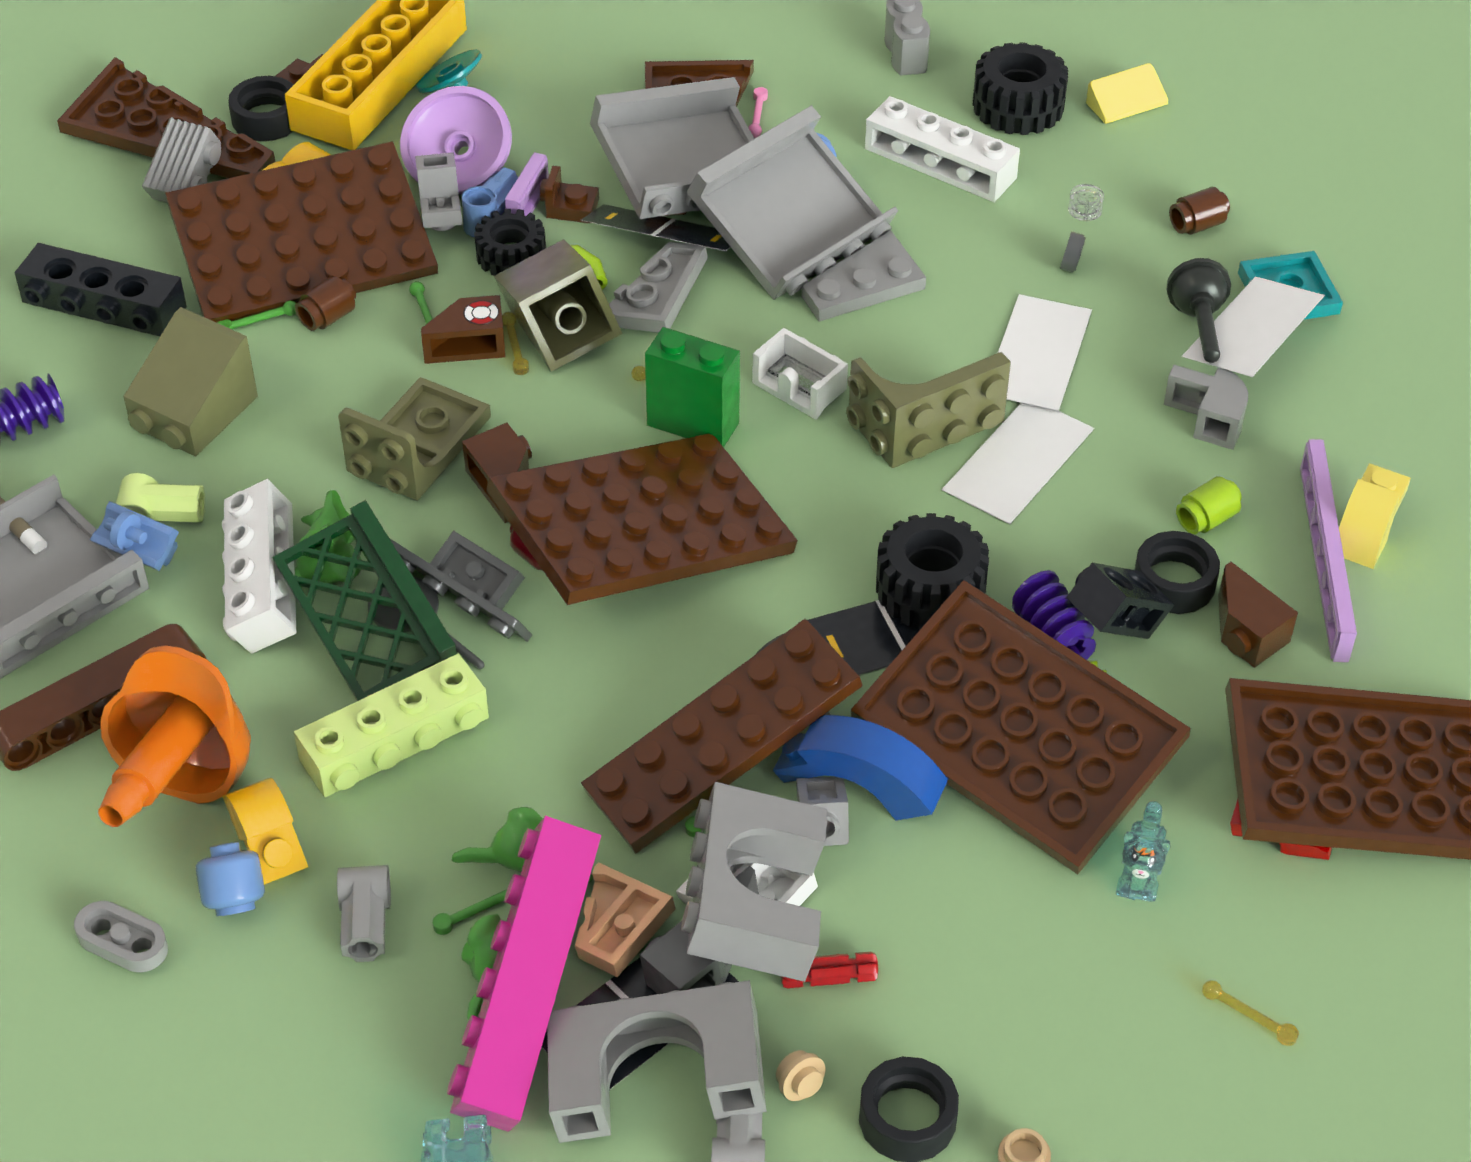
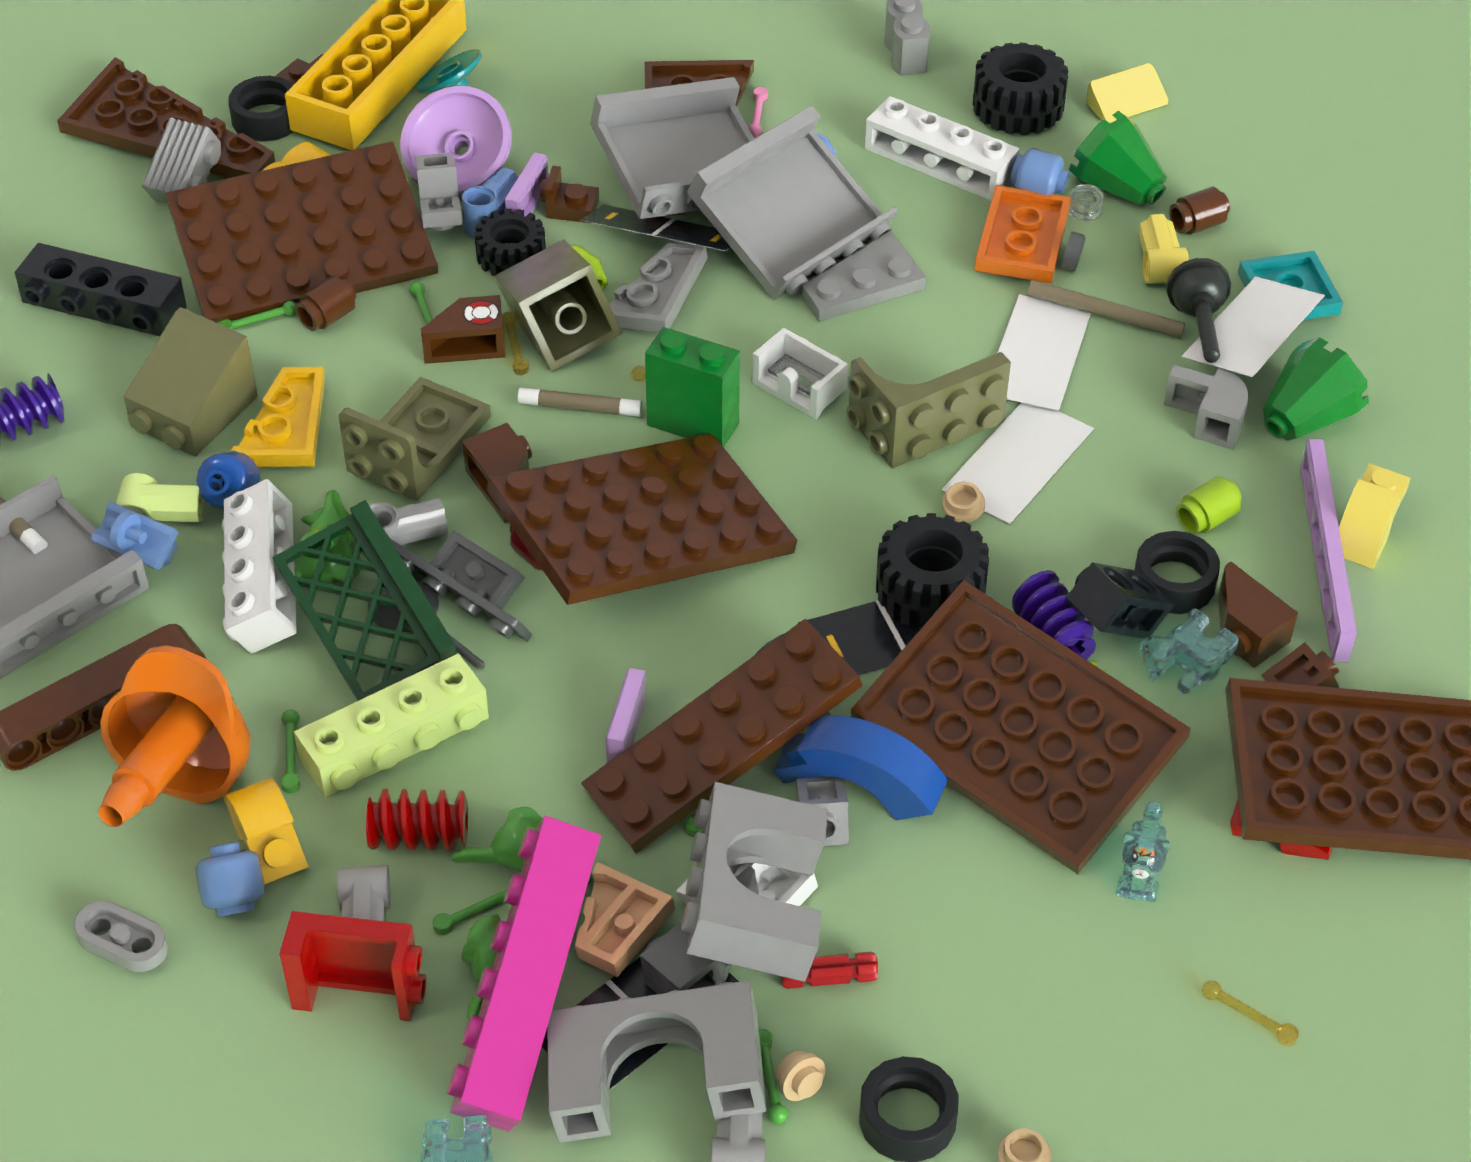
none -> blue head [196,451,261,509]
none -> yellow wing [231,367,326,467]
none -> red panel [279,911,427,1021]
none -> bright green hinge [280,709,300,793]
none -> red piece [366,789,469,851]
none -> light grey piece [369,498,448,545]
none -> dark tan bar [518,387,642,417]
none -> lavender tile [606,668,646,763]
none -> bright green hinge [759,1029,788,1124]
none -> tan plate [942,481,985,522]
none -> orange plate [974,185,1072,284]
none -> medium blue head [1010,148,1070,195]
none -> dark tan bar [1027,280,1185,338]
none -> green cone [1068,110,1167,207]
none -> light yellow piece [1138,214,1189,284]
none -> clear light blue animal [1140,608,1239,694]
none -> reddish brown bracket [1261,642,1339,688]
none -> green cone [1263,337,1369,441]

